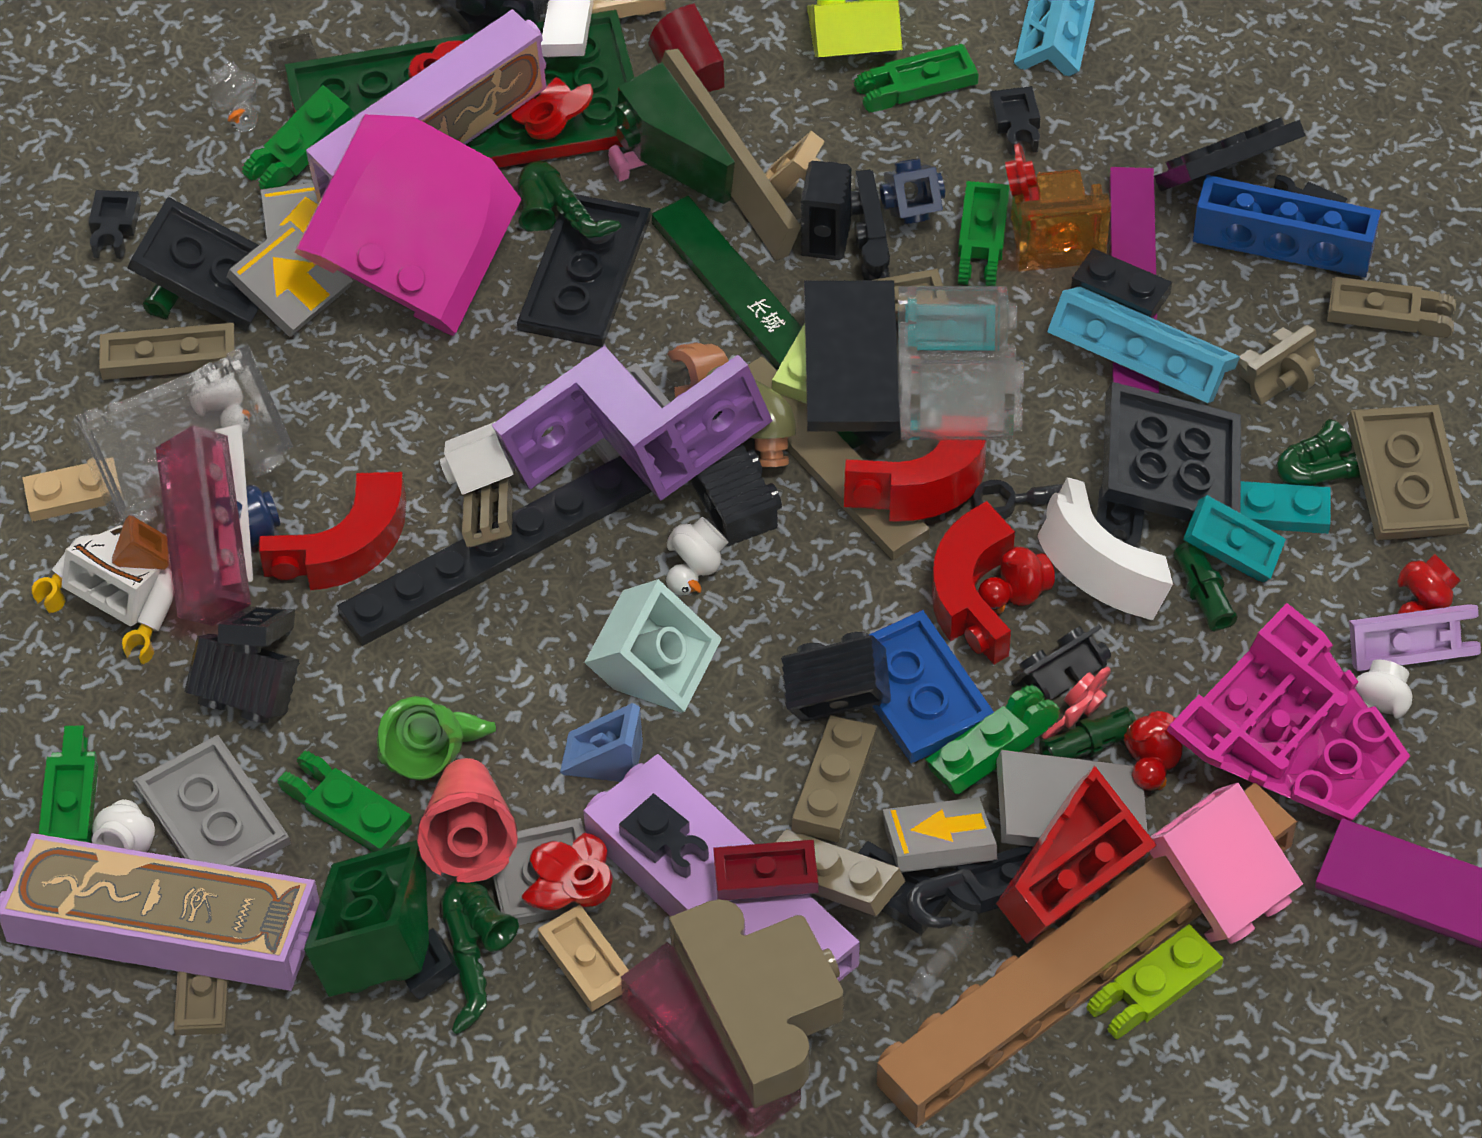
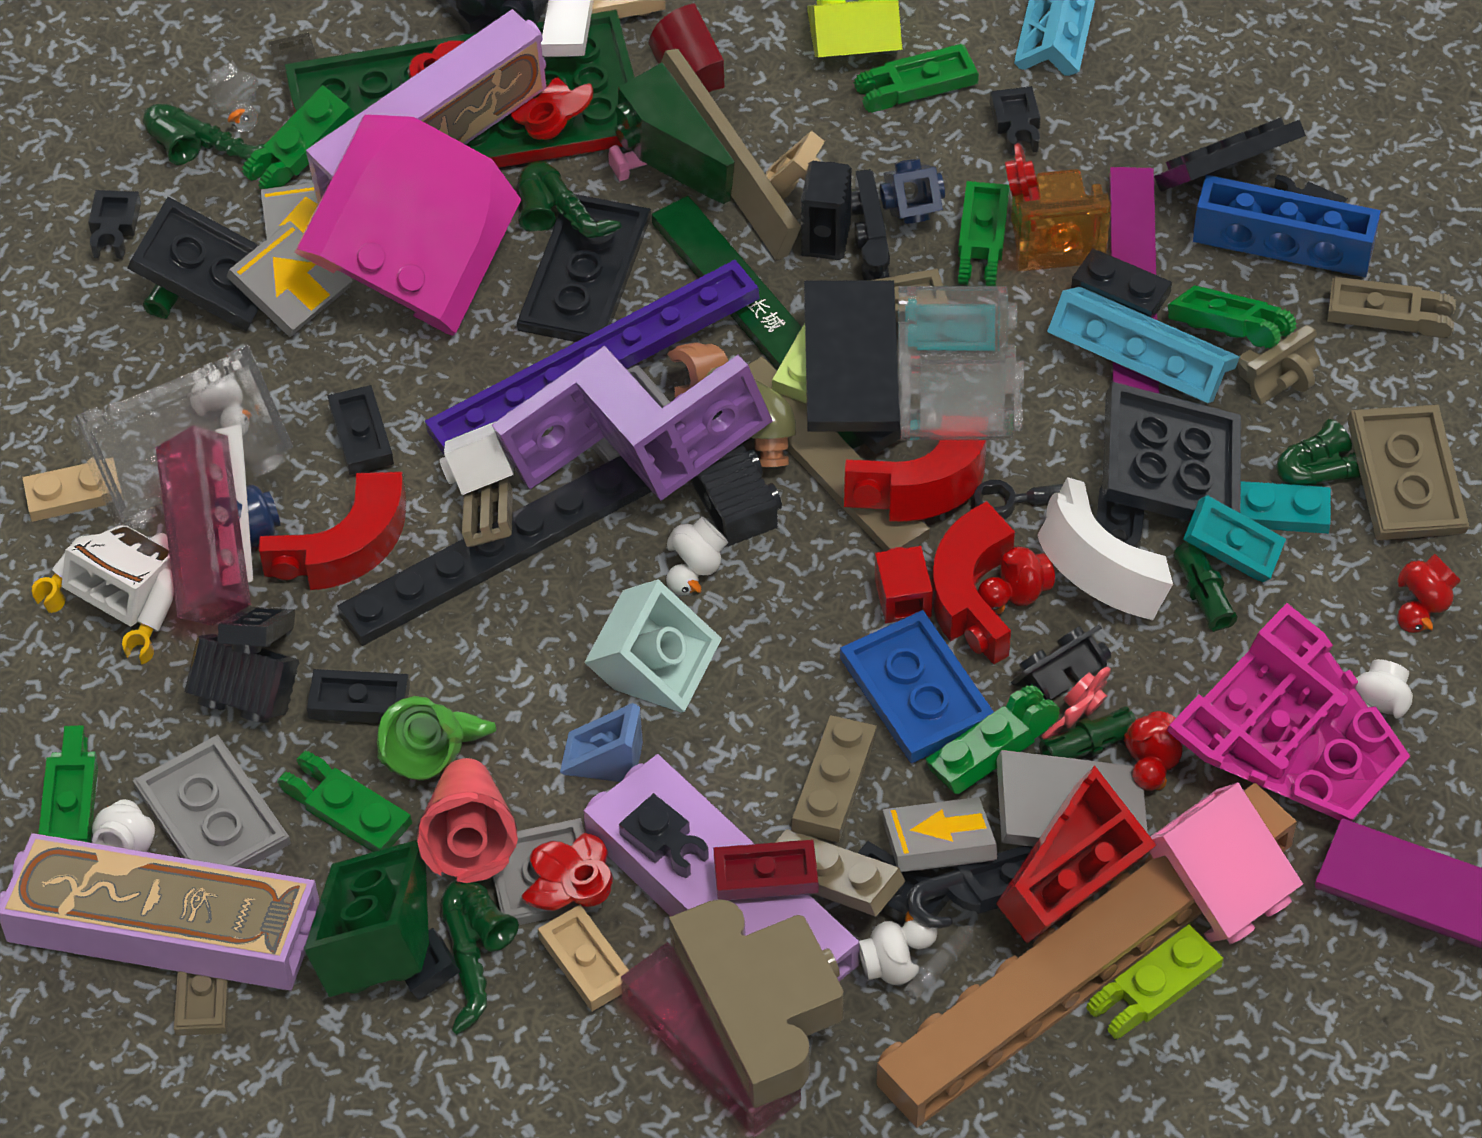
dark tan plate [99,323,237,380] -> none
dark orange slope [112,515,169,570] -> none
black brick [781,632,891,722] -> none
lavender hinge [1349,605,1481,671] -> none
none -> dark green piece [142,104,265,165]
none -> black plate [307,669,410,723]
none -> black plate [327,385,394,475]
none -> dark purple plate [425,260,760,456]
none -> white animal [859,912,938,985]
none -> red brick [875,546,933,624]
none -> green hinge [1168,285,1297,349]

